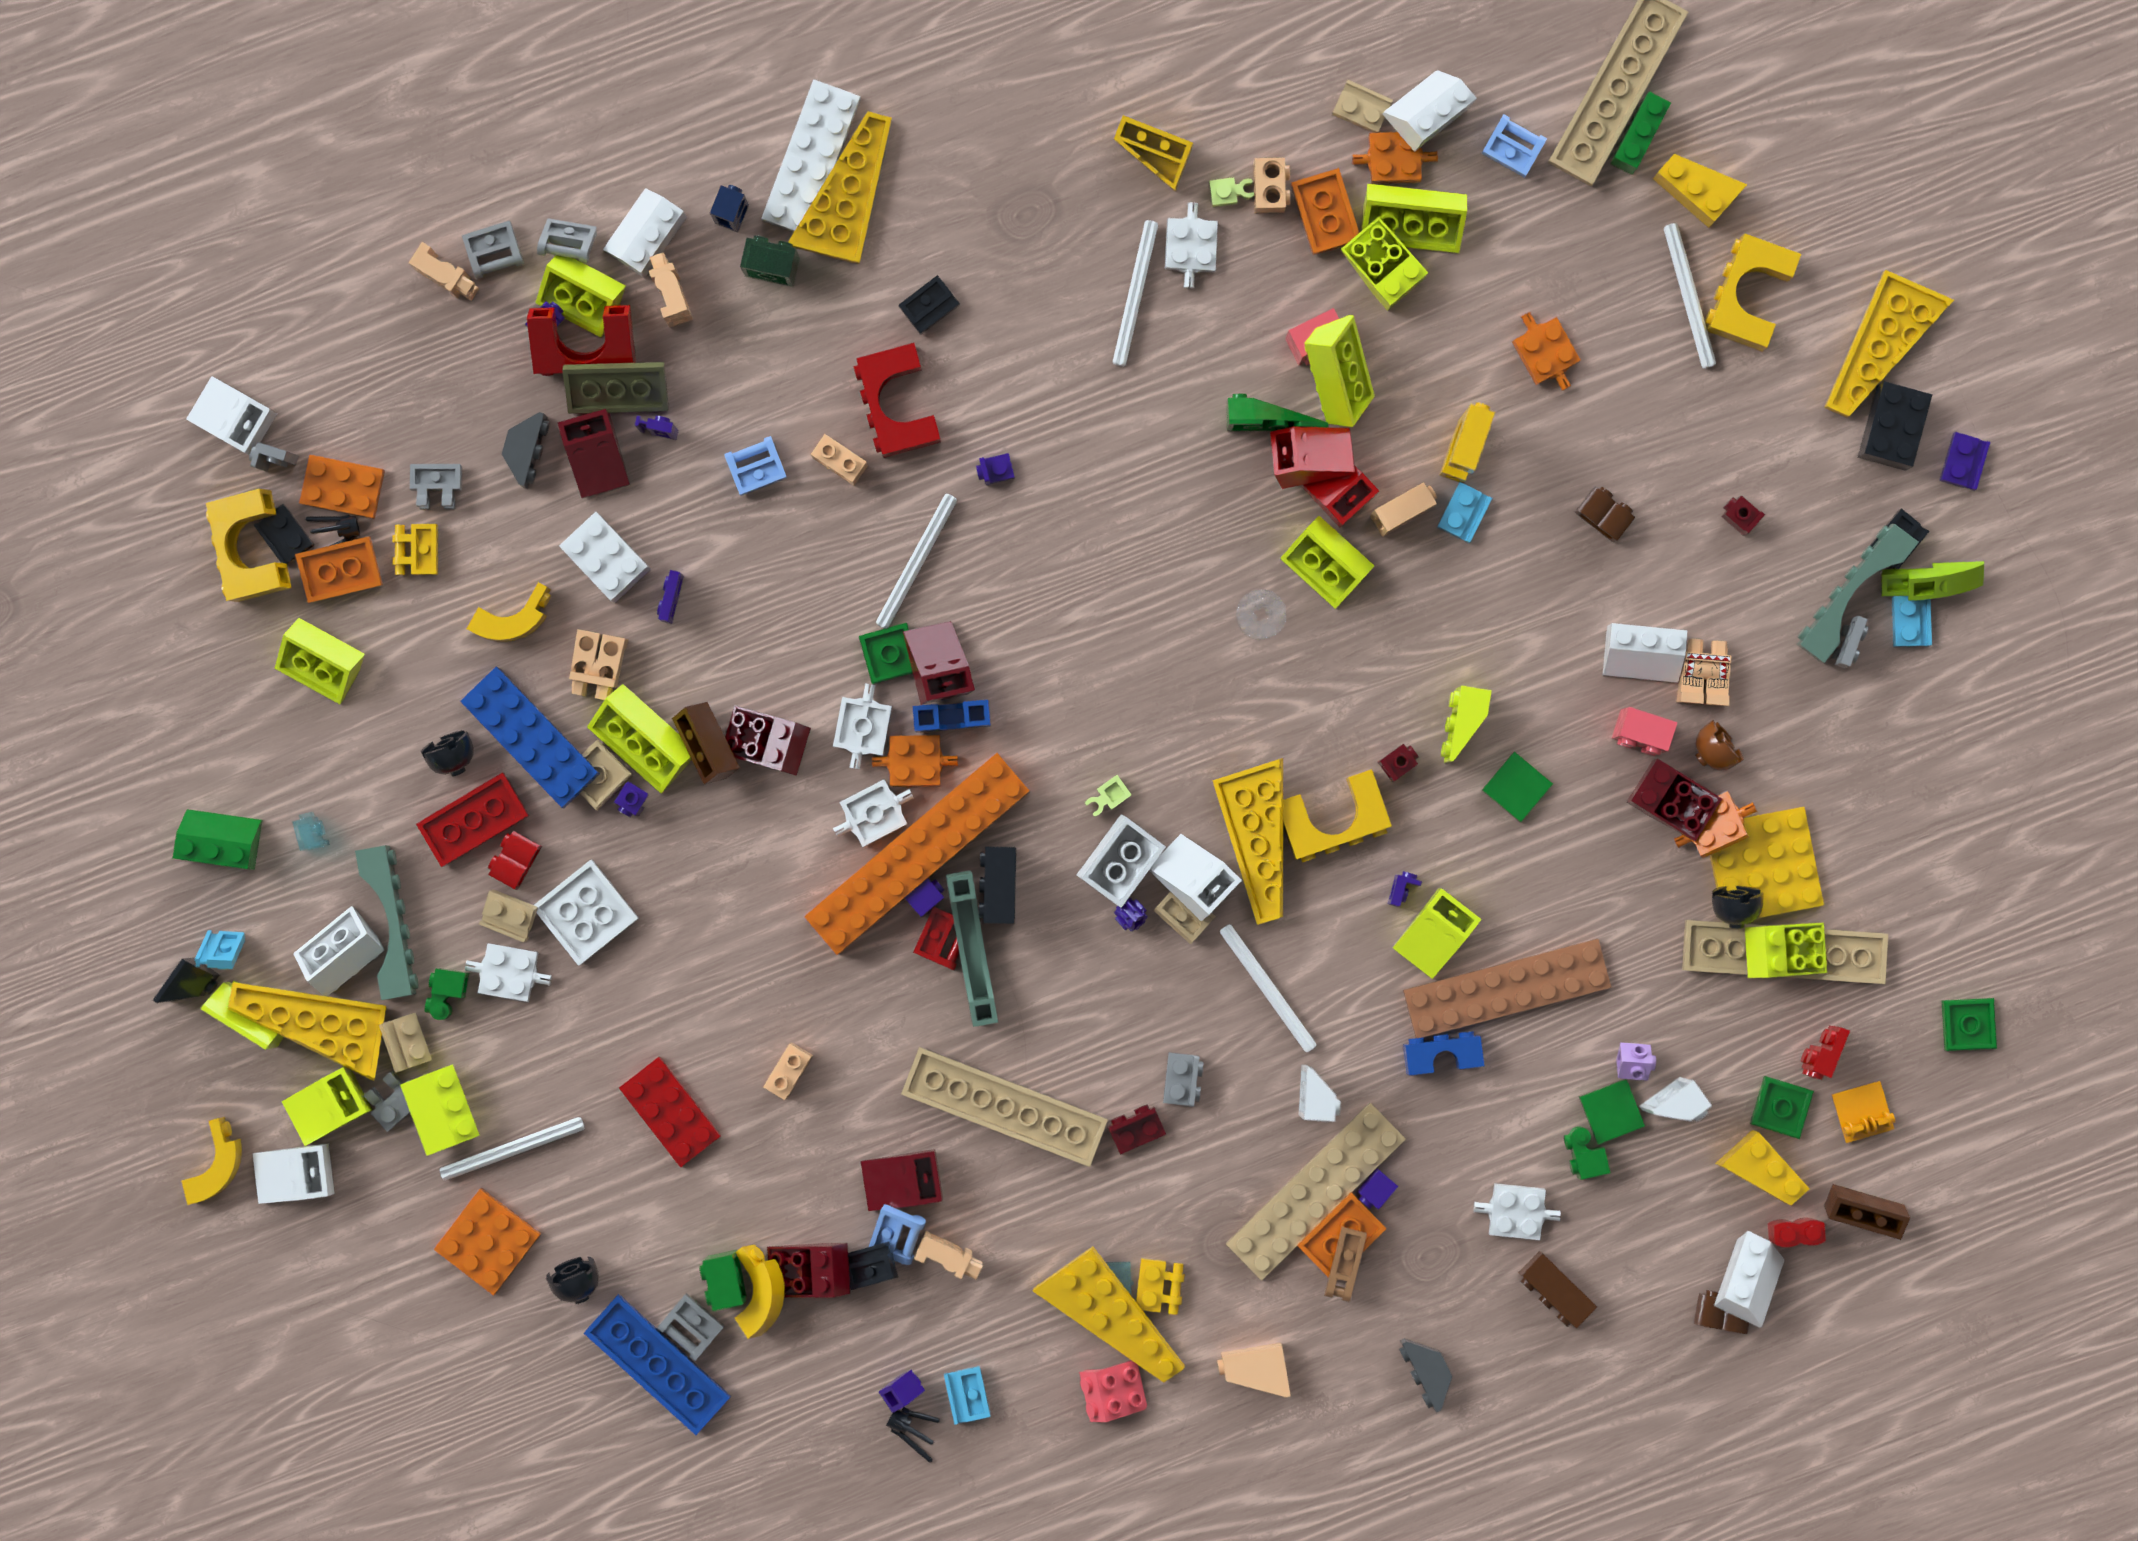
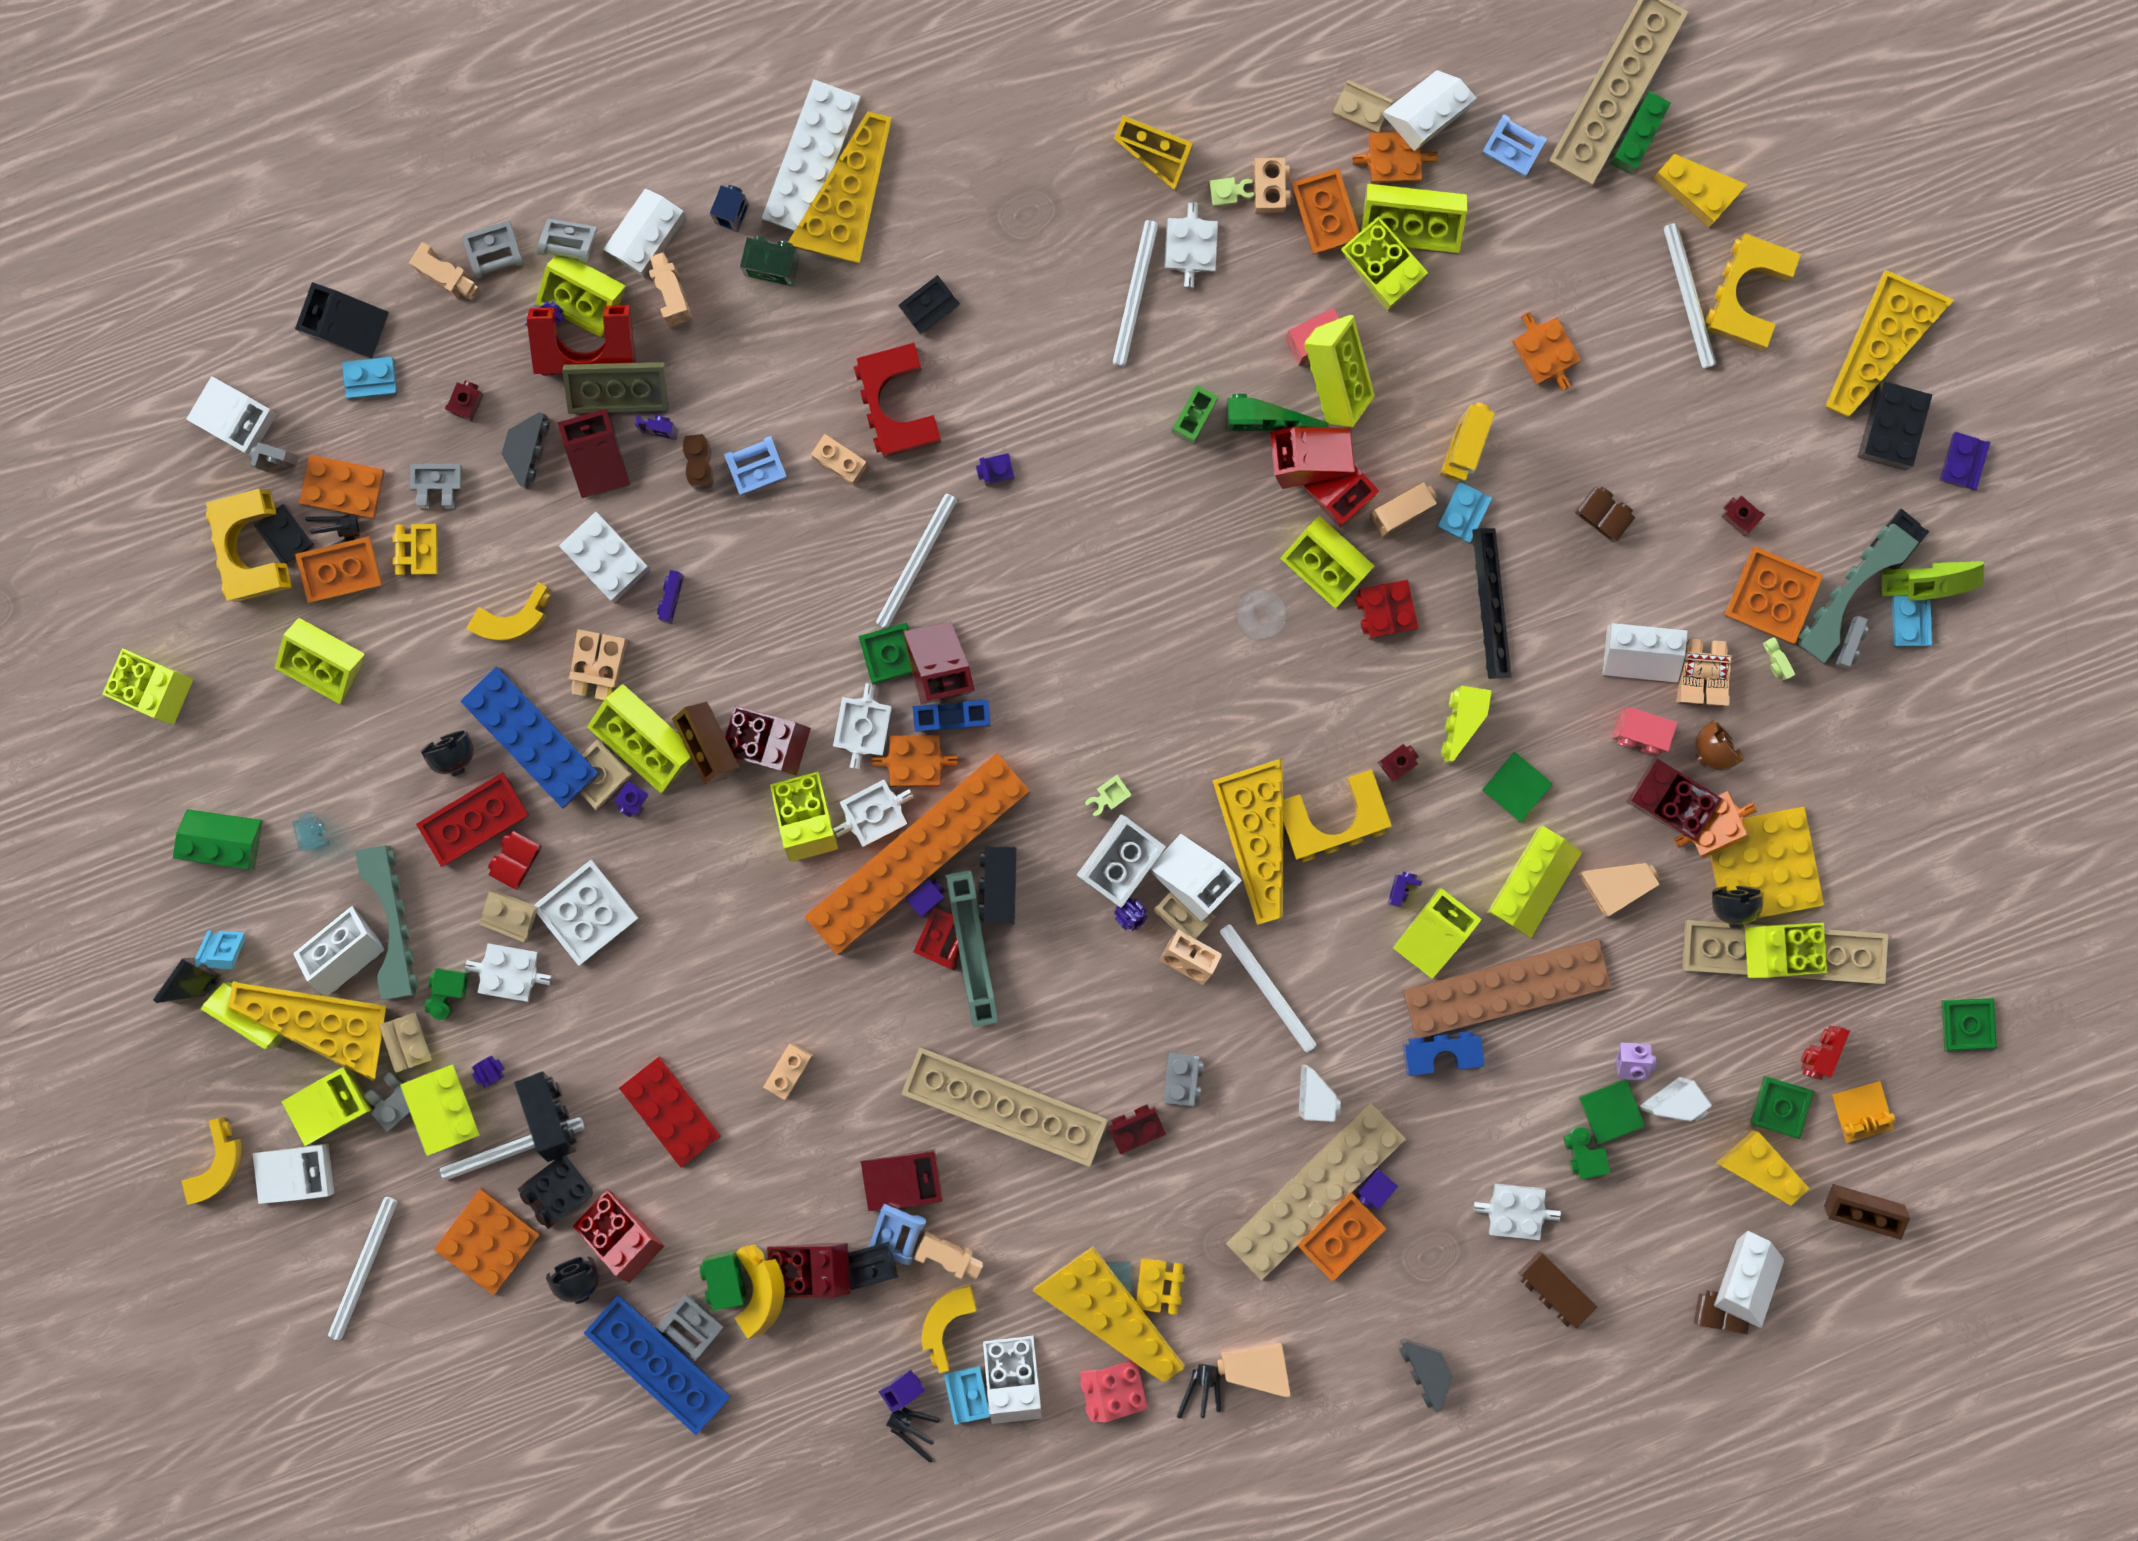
medium nougat plate [1324,1227,1367,1302] -> none
red brick [1767,1217,1826,1247] -> none
none -> neon yellow slope [103,648,194,725]
none -> black slope [295,282,389,359]
none -> white axle [328,1197,398,1341]
none -> medium azure plate [342,357,397,399]
none -> dark red brick [445,380,484,422]
none -> dark purple gear [471,1056,505,1088]
none -> black brick [514,1071,578,1162]
none -> black bracket [517,1156,593,1229]
none -> red slope [573,1189,664,1283]
none -> reddish brown brick [683,434,714,490]
none -> neon yellow slope [770,772,838,862]
none -> yellow arch [922,1284,977,1373]
none -> white slope [983,1336,1042,1424]
none -> light nougat brick [1159,930,1222,985]
none -> bright green brick [1172,385,1218,445]
none -> black plant [1177,1364,1221,1419]
none -> red plate [1355,579,1418,639]
none -> black plate [1472,528,1512,679]
none -> neon yellow slope [1487,826,1582,938]
none -> light nougat slope [1578,863,1660,916]
none -> orange plate [1723,546,1823,645]
none -> yellowish green plate [1762,637,1796,681]

